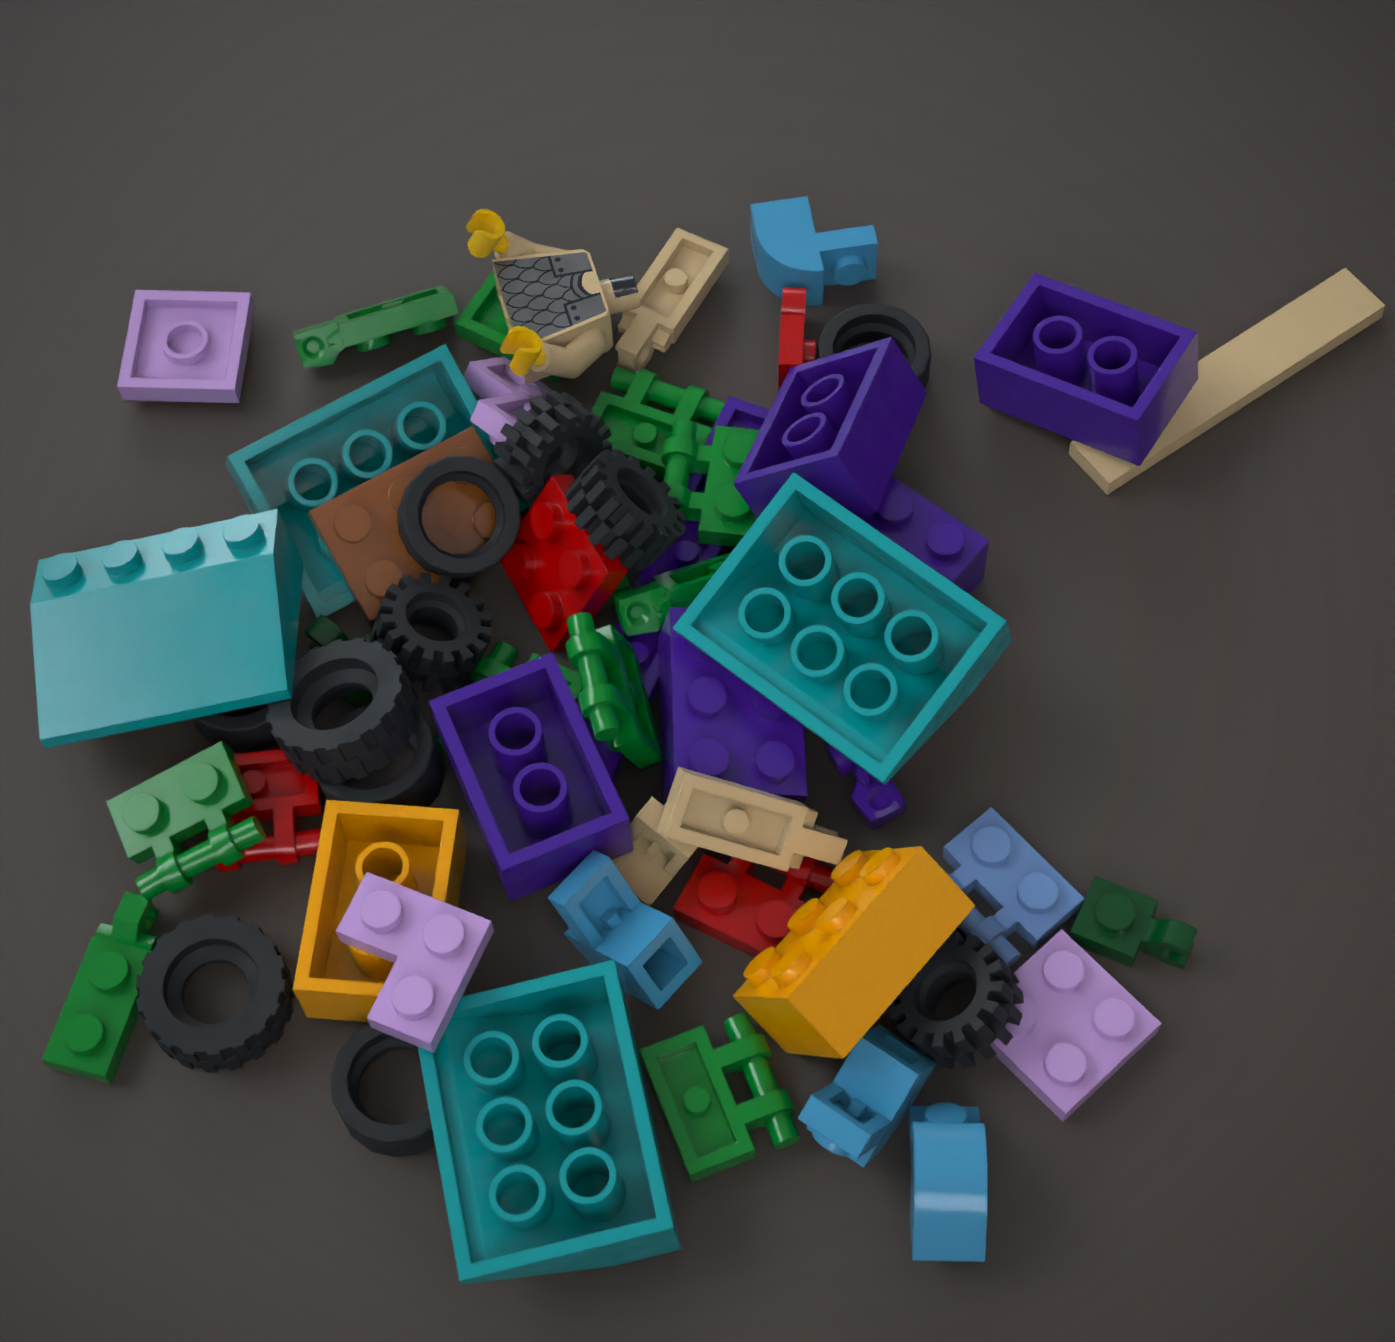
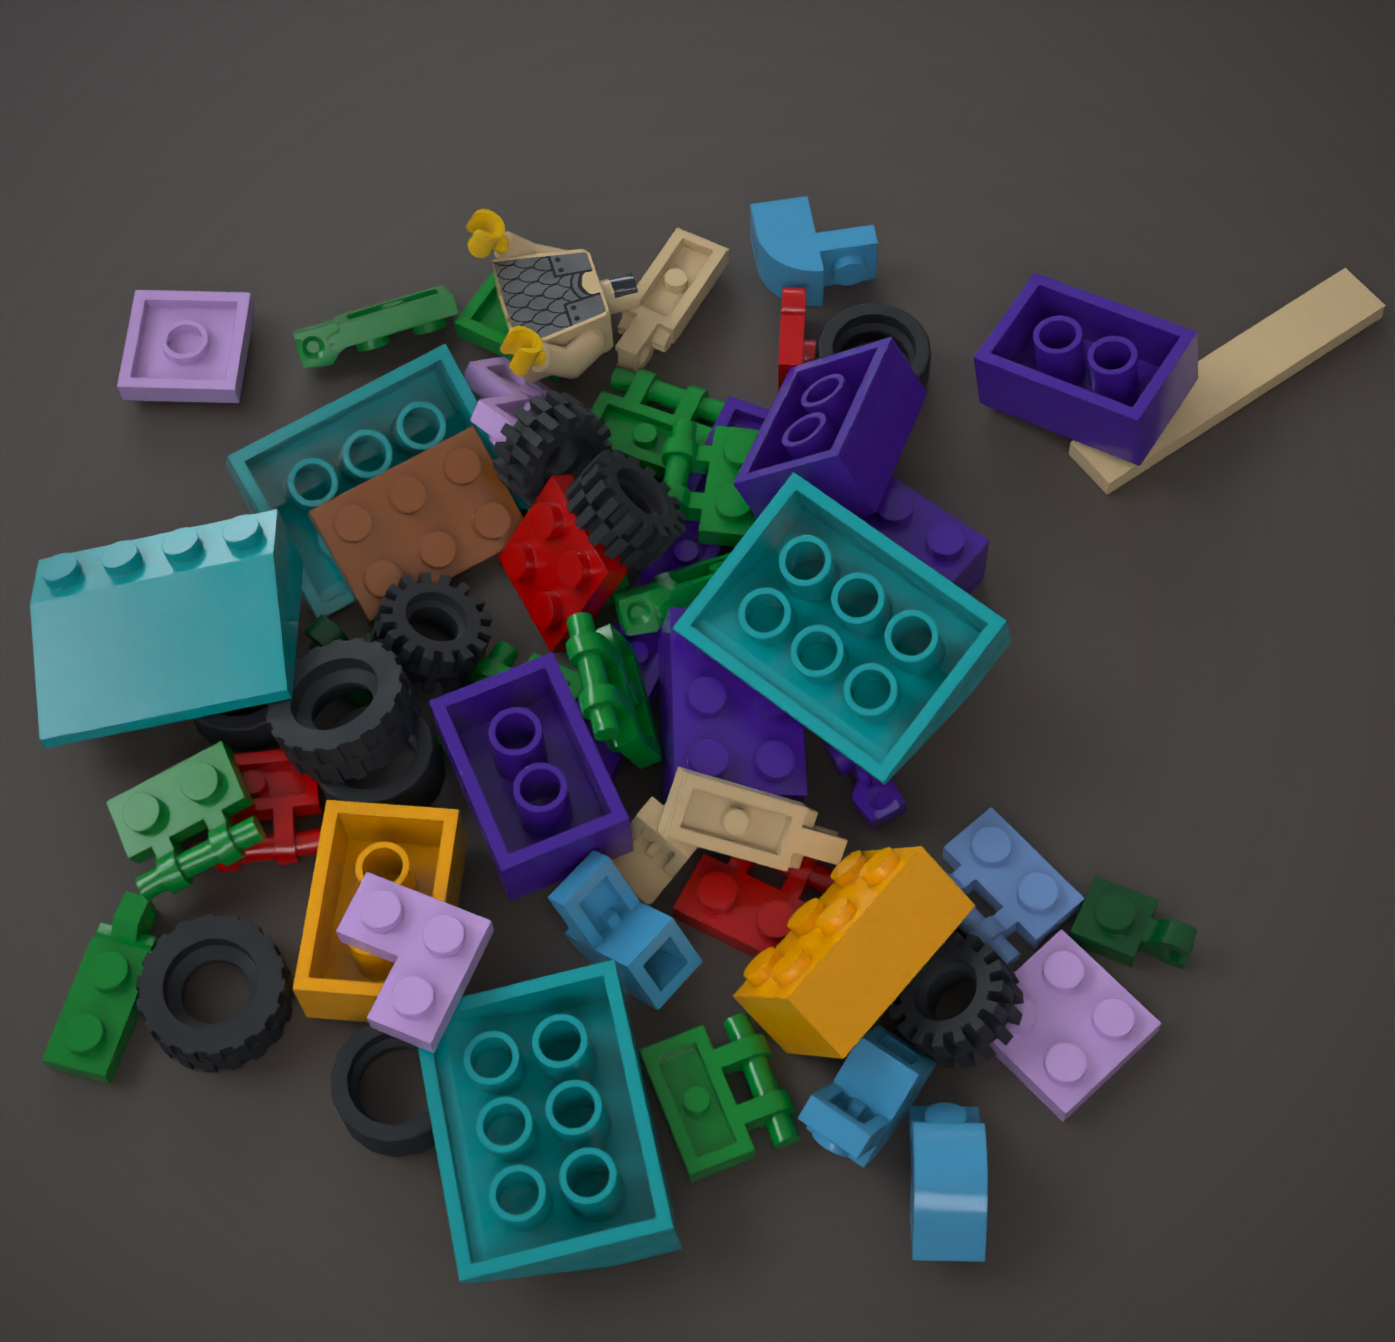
black tyre [397,456,521,578] -> none

